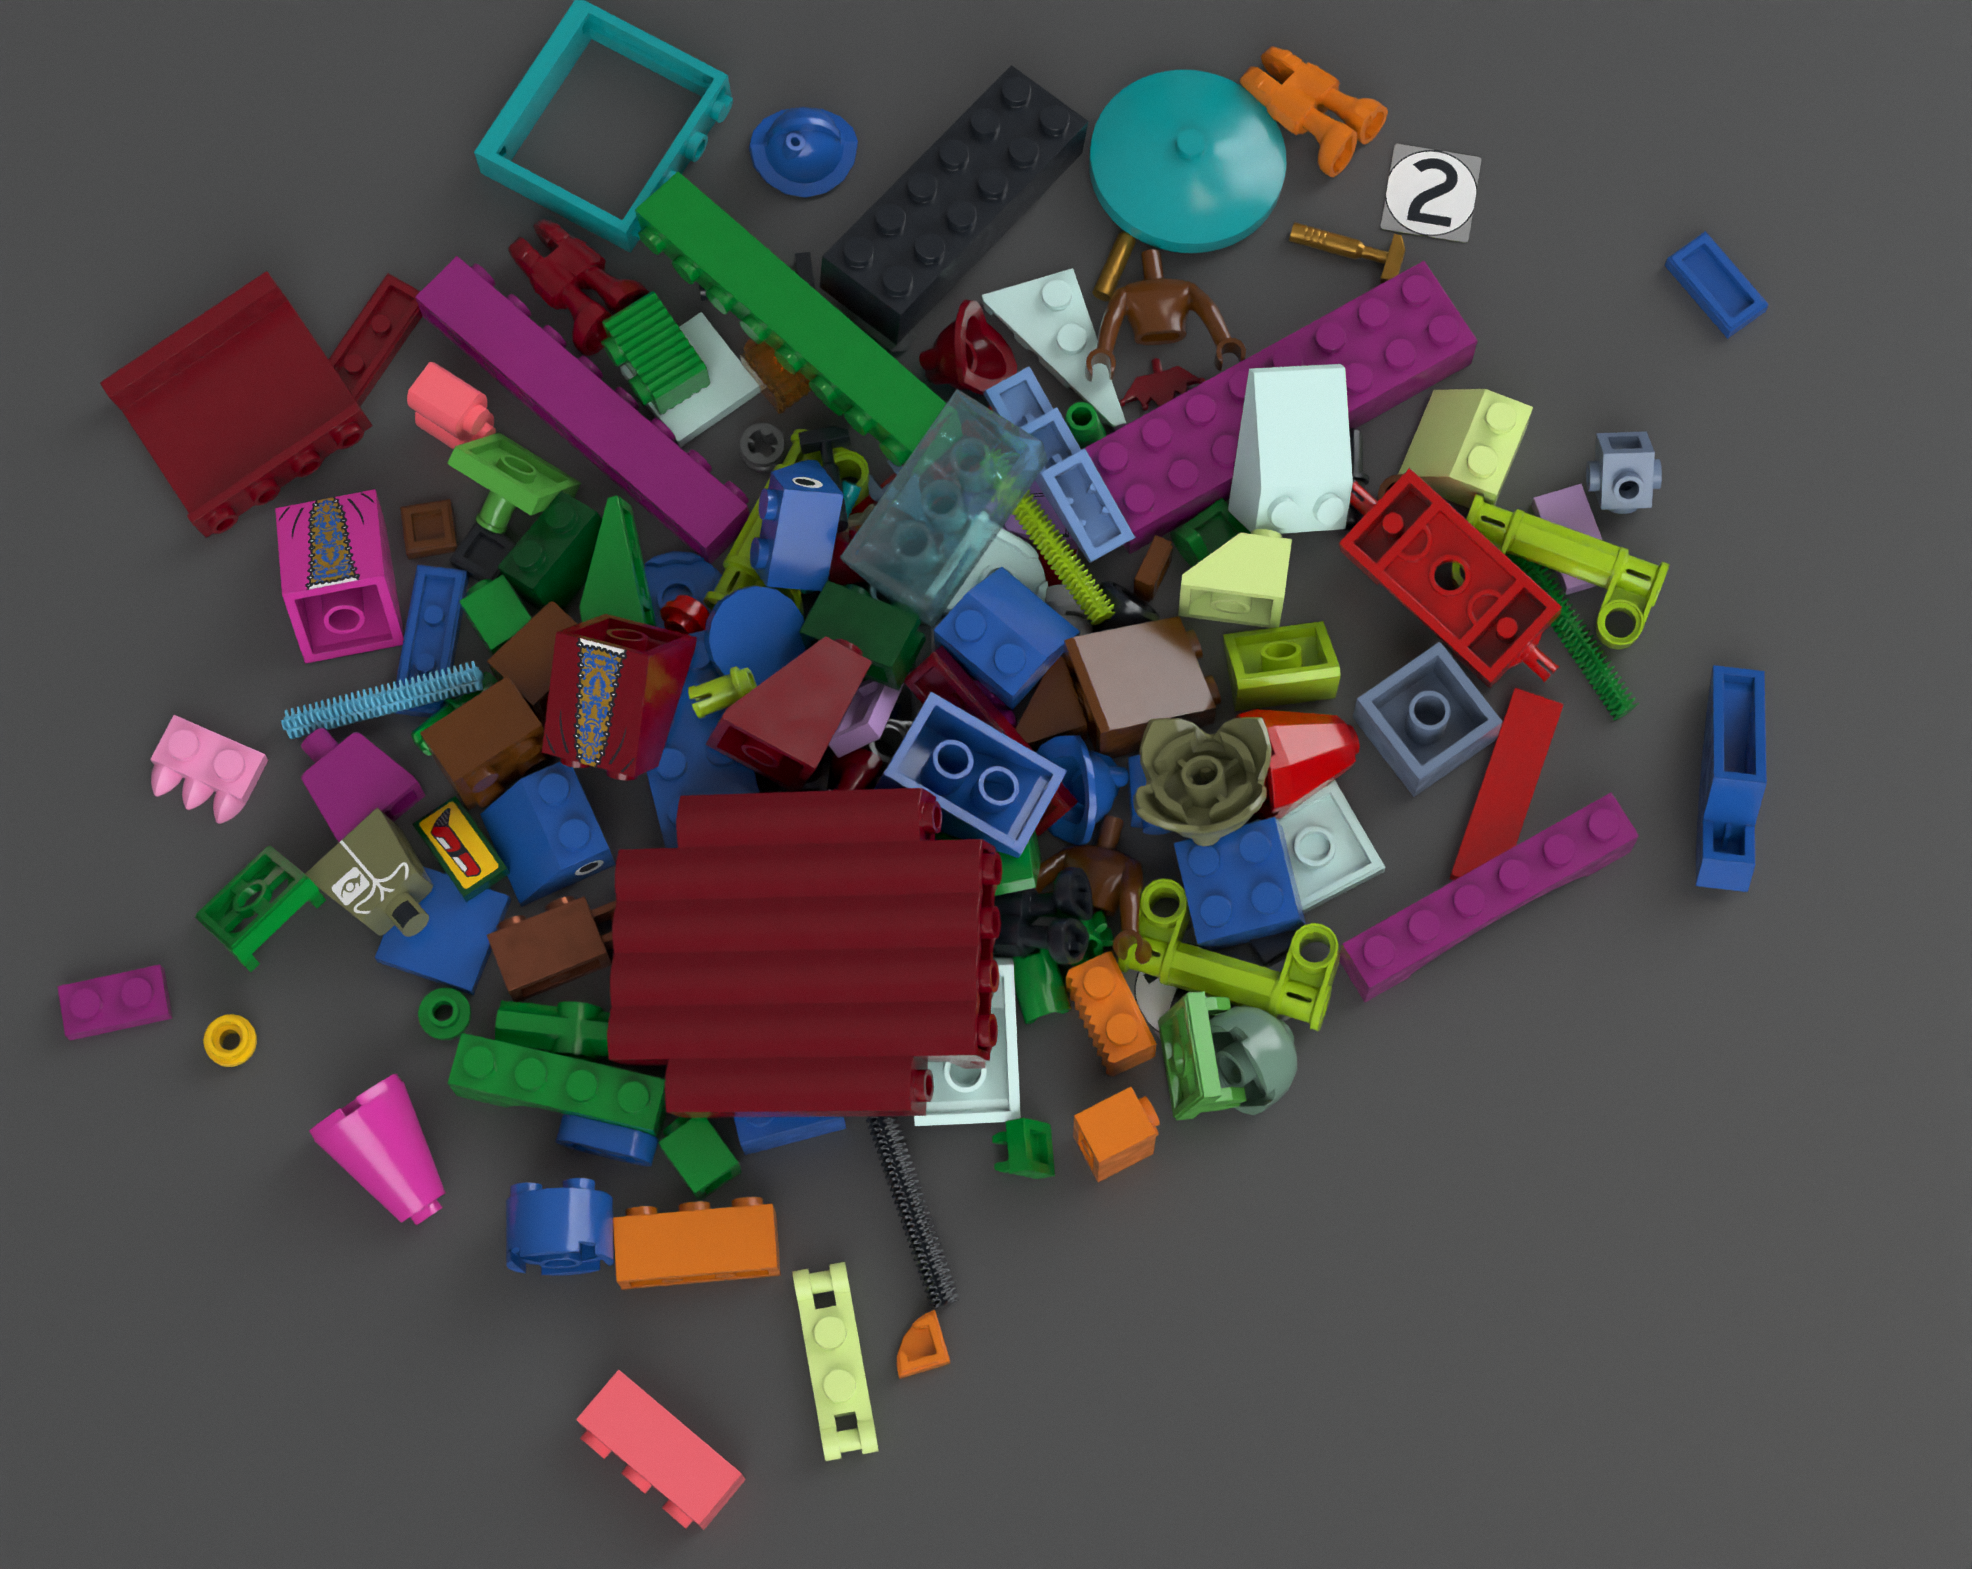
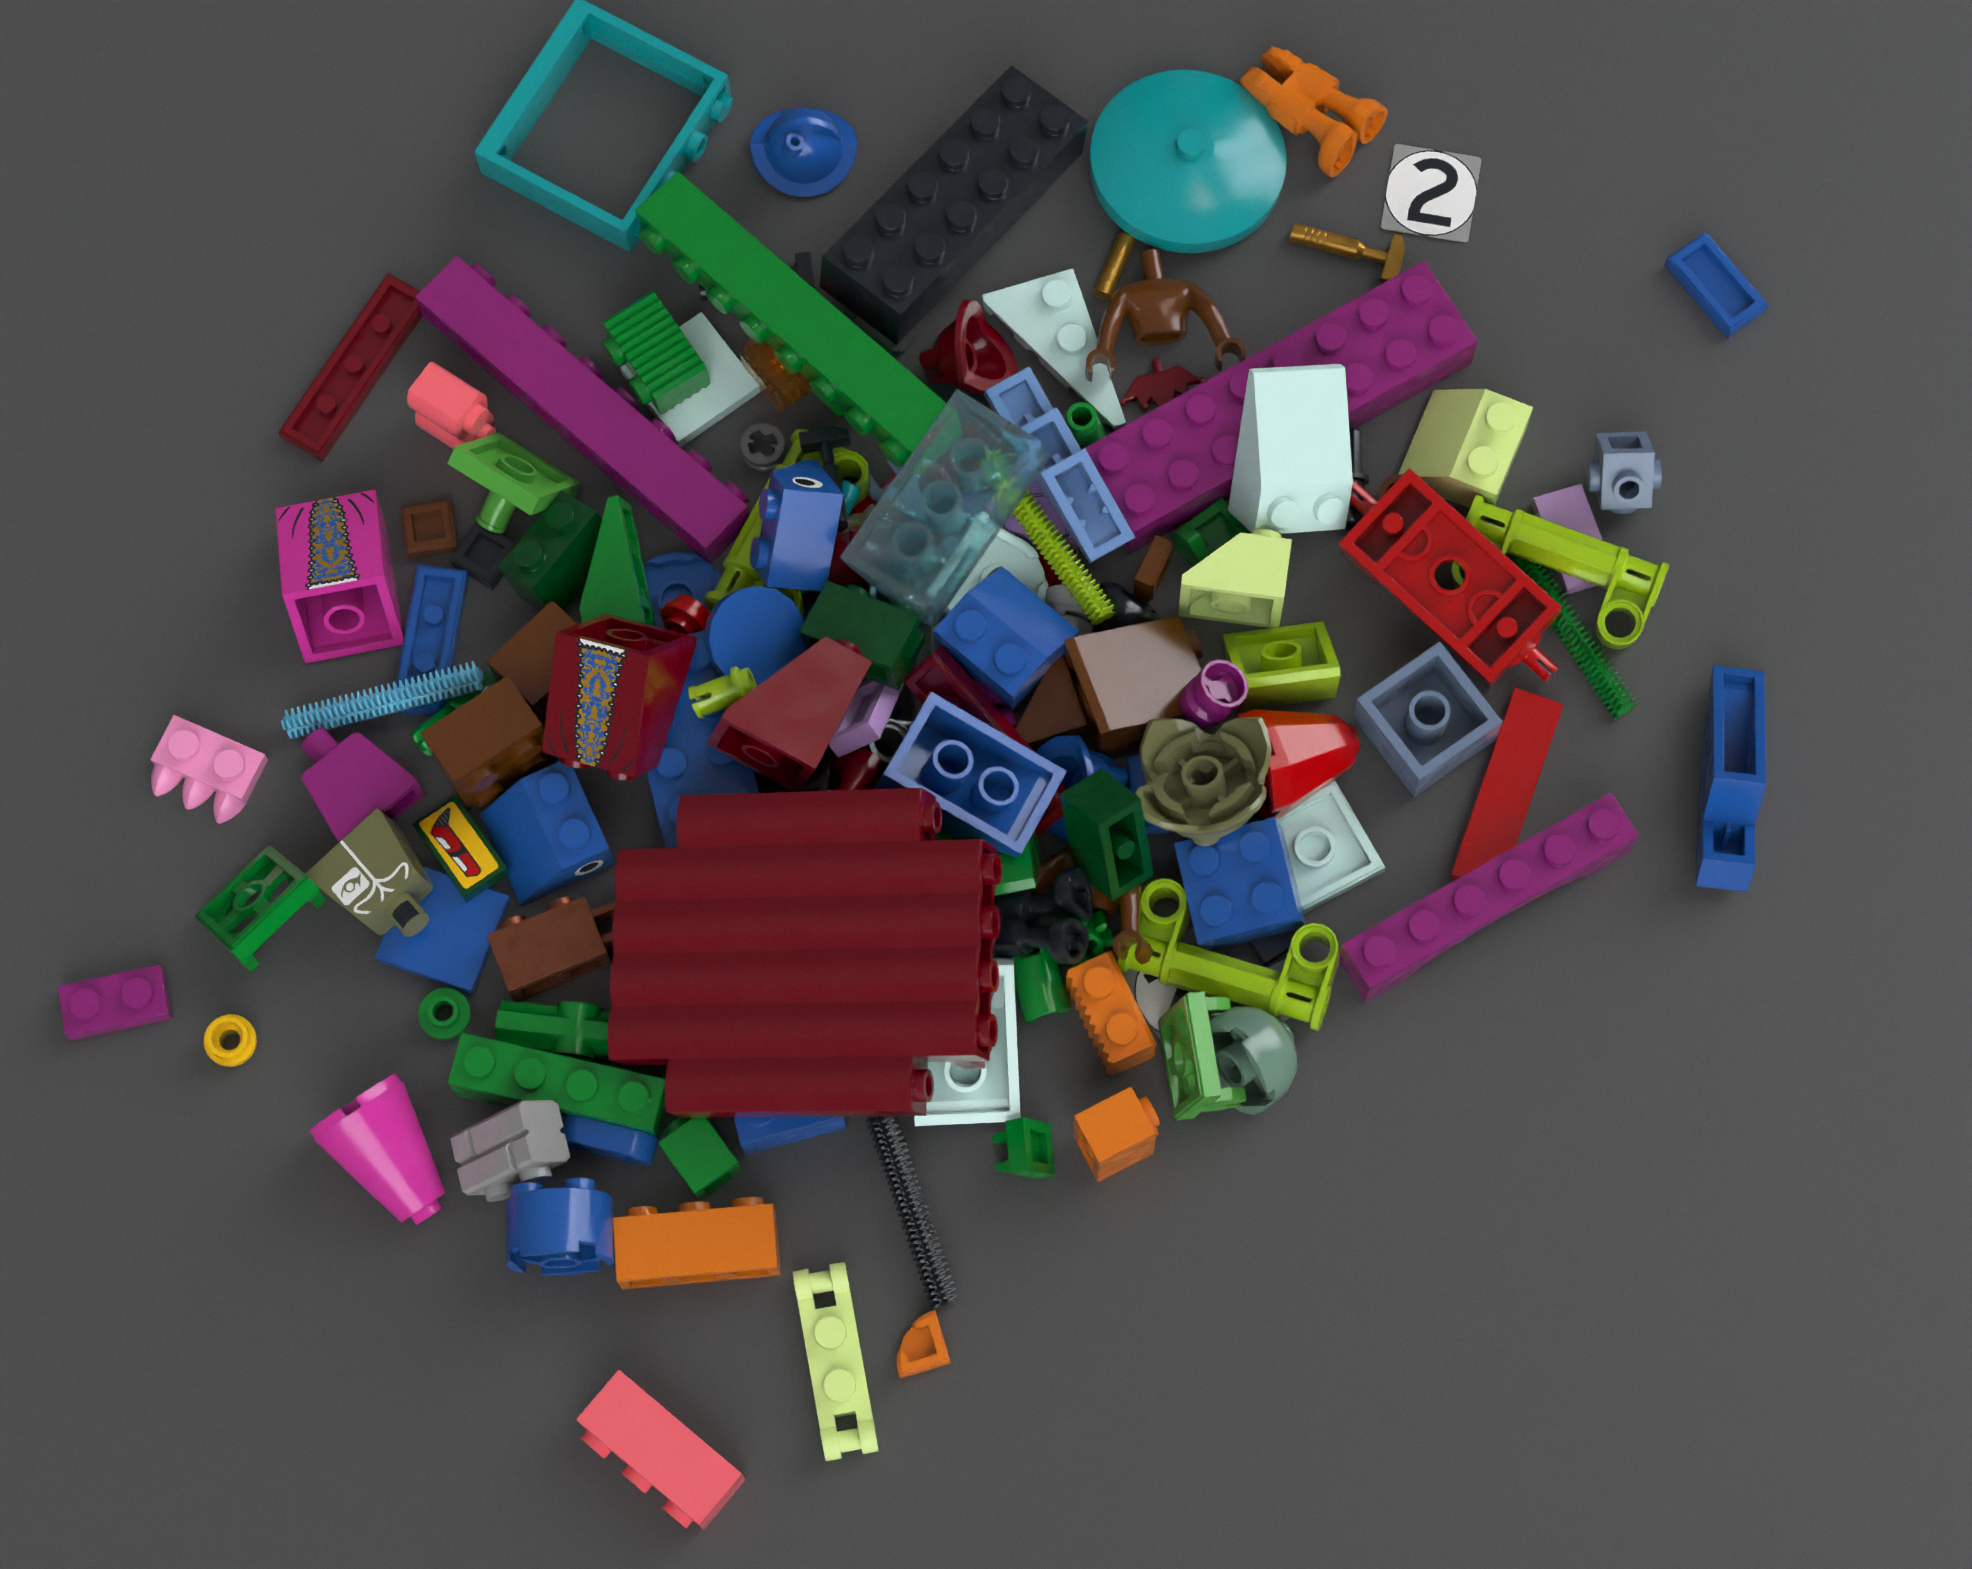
dark red panel [100,271,373,538] -> none
green brick [459,575,532,656] -> none
dark red piece [508,218,650,356] -> none
none -> light grey brick [450,1100,570,1202]
none -> dark green brick [1060,768,1154,901]
none -> magenta wheel [1179,659,1248,728]

